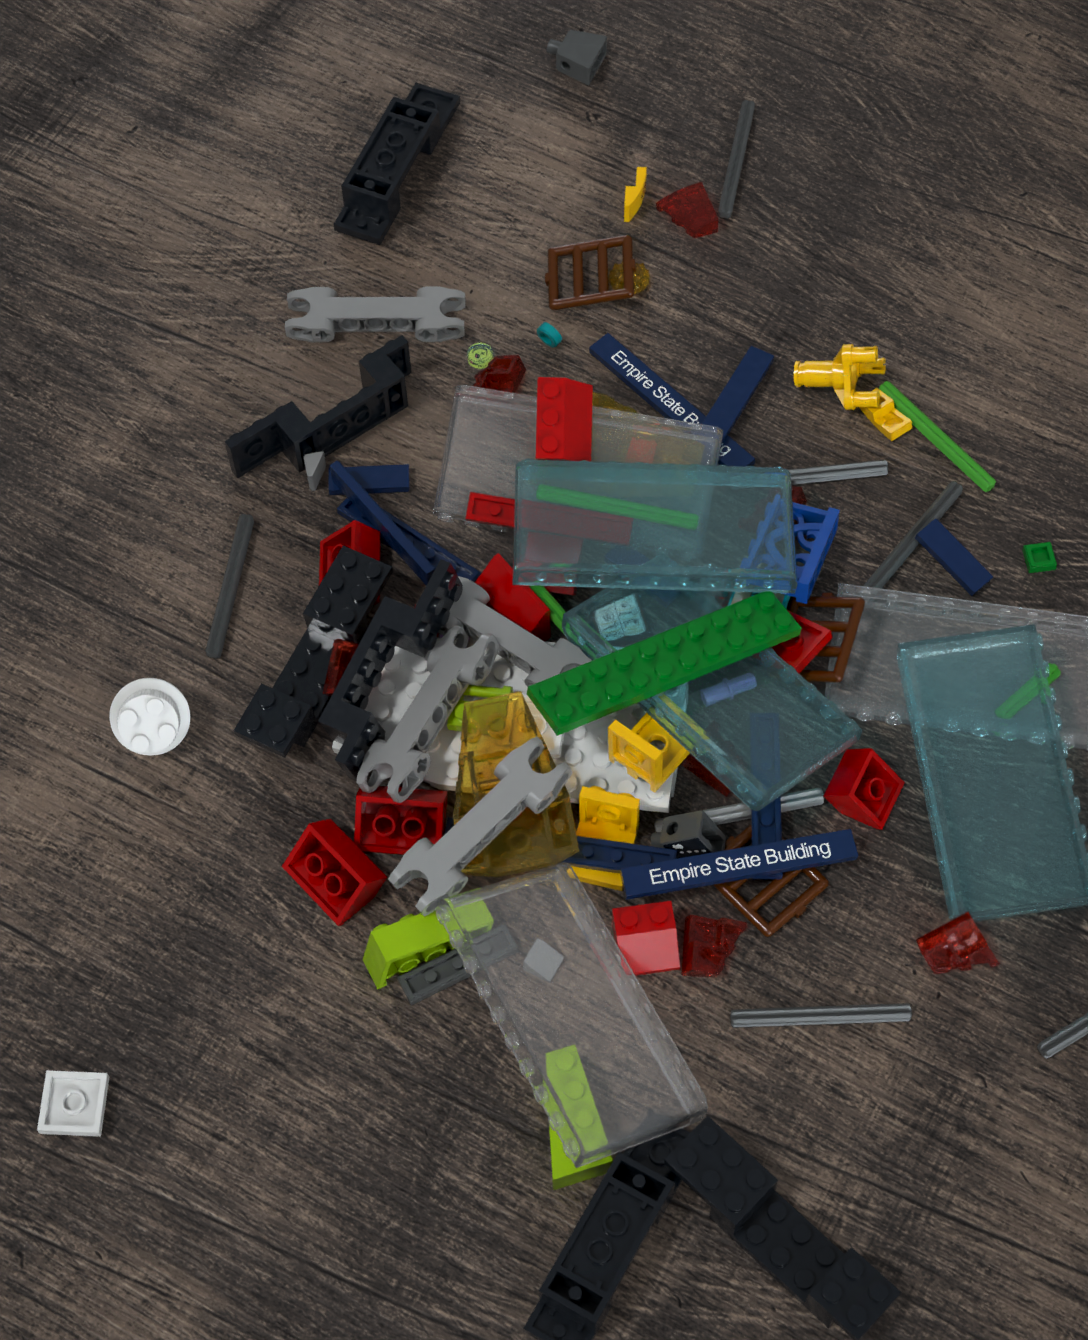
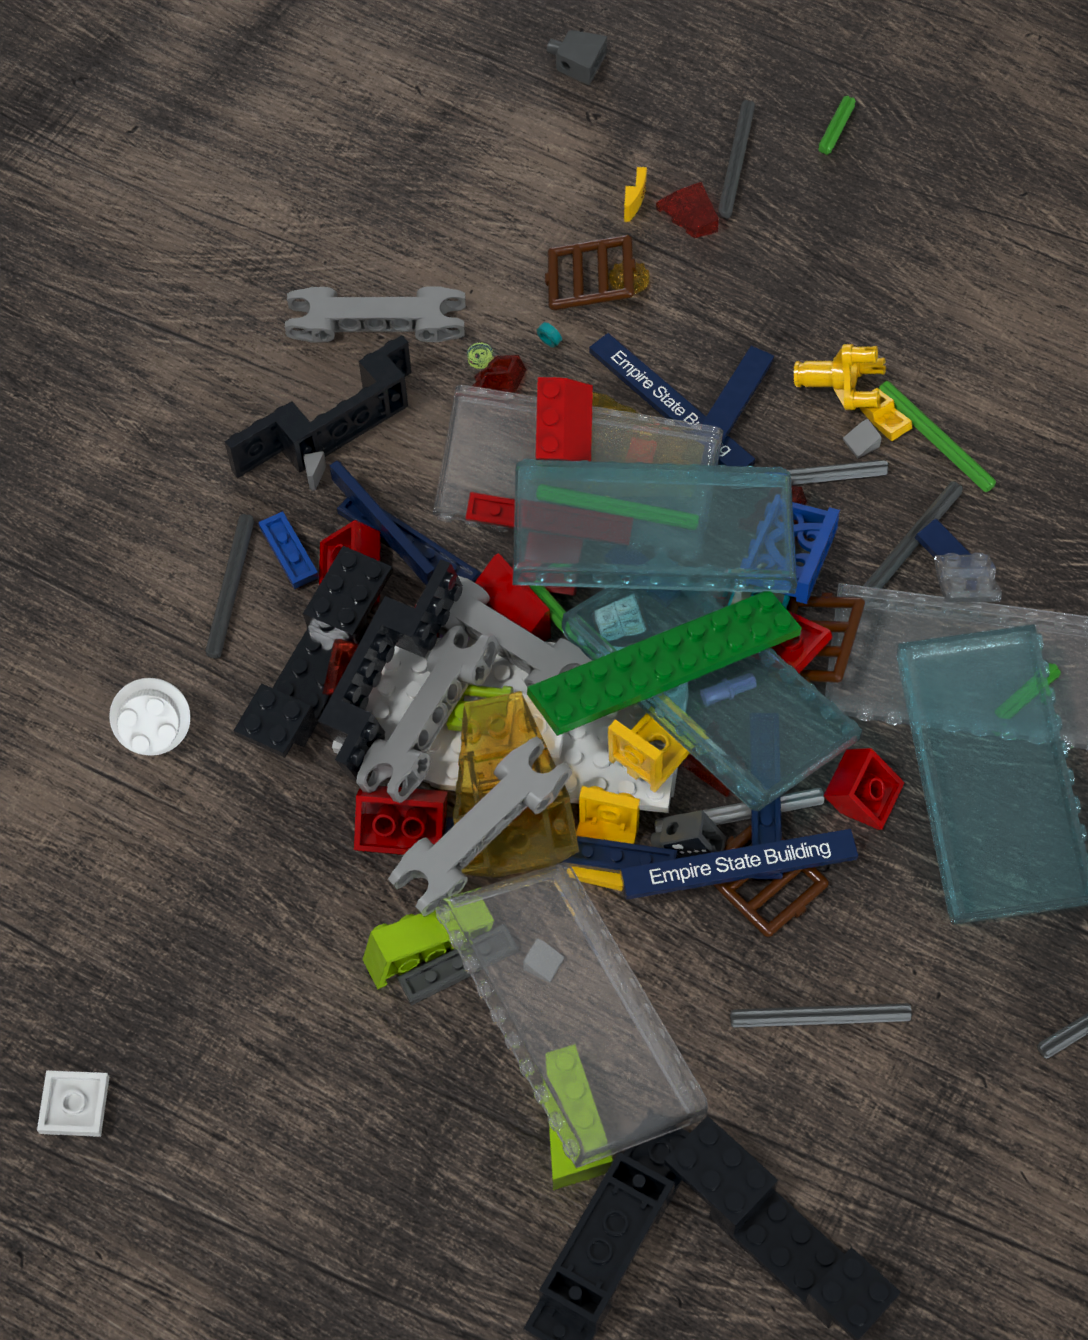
red slope [282,818,387,926] -> none
dark blue tile [329,464,410,495] -> none
black bracket [334,82,460,245] -> none
red slope [612,901,680,978] -> none
clear red slope [681,914,747,977] -> none
clear red slope [916,911,999,974] -> none
green tile [1022,542,1057,573] -> none
none -> blue plate [258,511,319,589]
none -> bright green axle [818,96,856,155]
none -> light grey slope [843,419,881,459]
none -> clear slope [934,553,1002,603]

